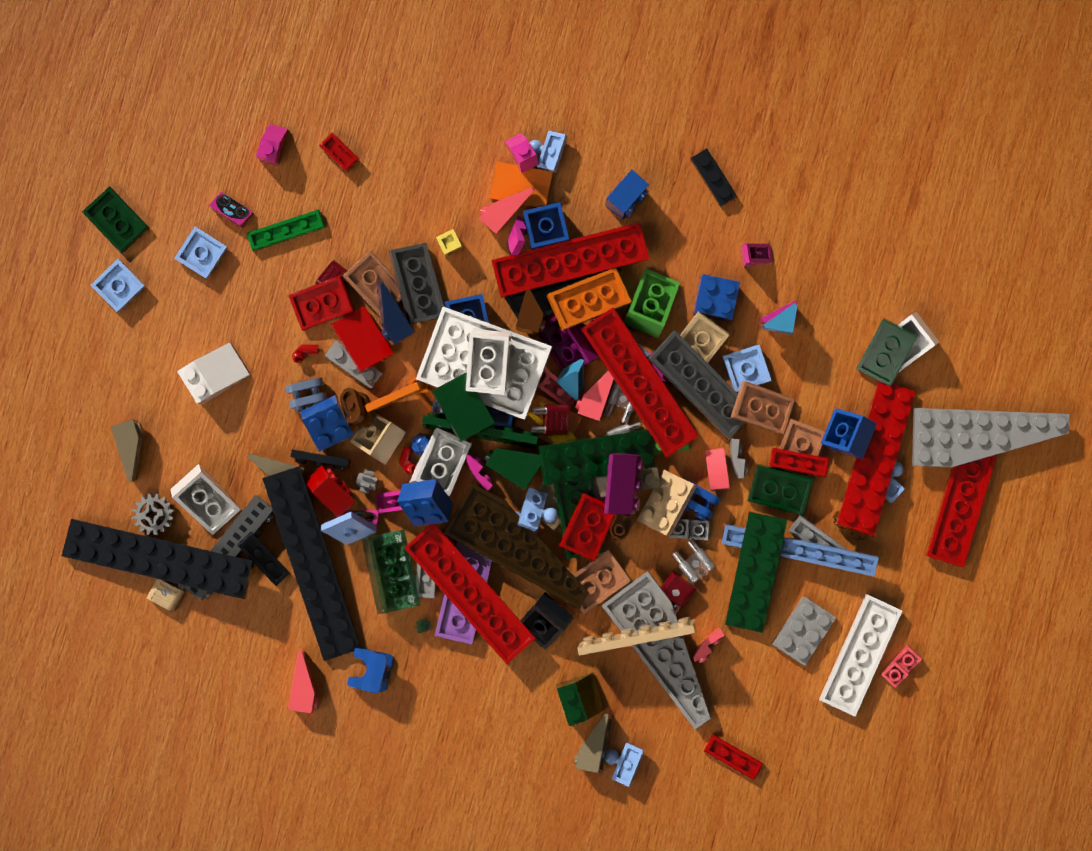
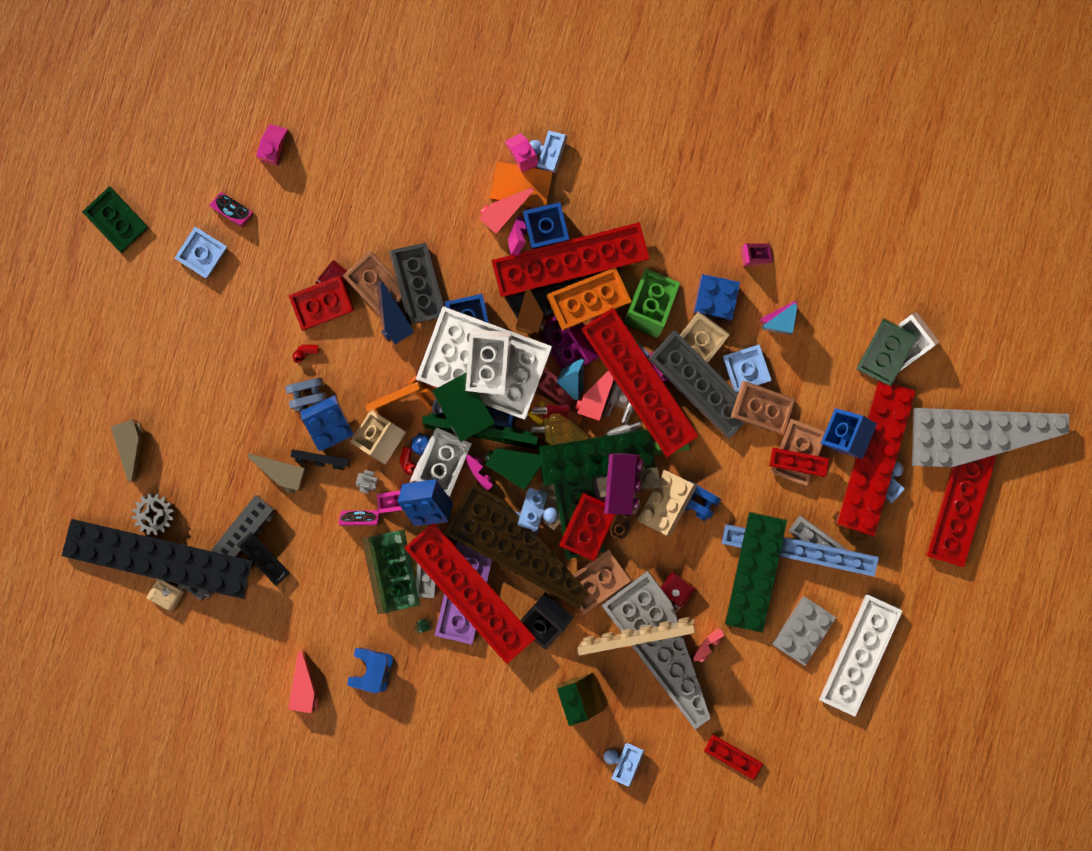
light blue plate [91,259,146,313] -> none
white slope [171,464,241,535] -> none
white slope [177,343,250,405] -> none
green tile [247,209,325,252] -> none
black plate [262,466,361,661] -> none
red brick [305,466,355,517] -> none
red plate [319,132,360,173] -> none
light blue plate [321,512,376,545] -> none
light grey plate [325,340,383,389] -> none
red tile [331,306,394,373] -> none
reddish brown brick [340,388,375,428] -> none
light yellow panel [436,229,462,258] -> none
dark tan slope [574,714,613,774] -> none
blue brick [605,169,649,220] -> none
light grey slope [669,519,710,540] -> none
clear piece [672,539,716,584] -> none
black plate [690,148,737,207] -> none
coral slope [705,448,730,491] -> none
light grey slope [729,439,748,479] -> none
dark green tile [747,464,814,515] -> none
coral slope [881,645,922,688] -> none
none -> clear yellow slope [544,414,589,445]

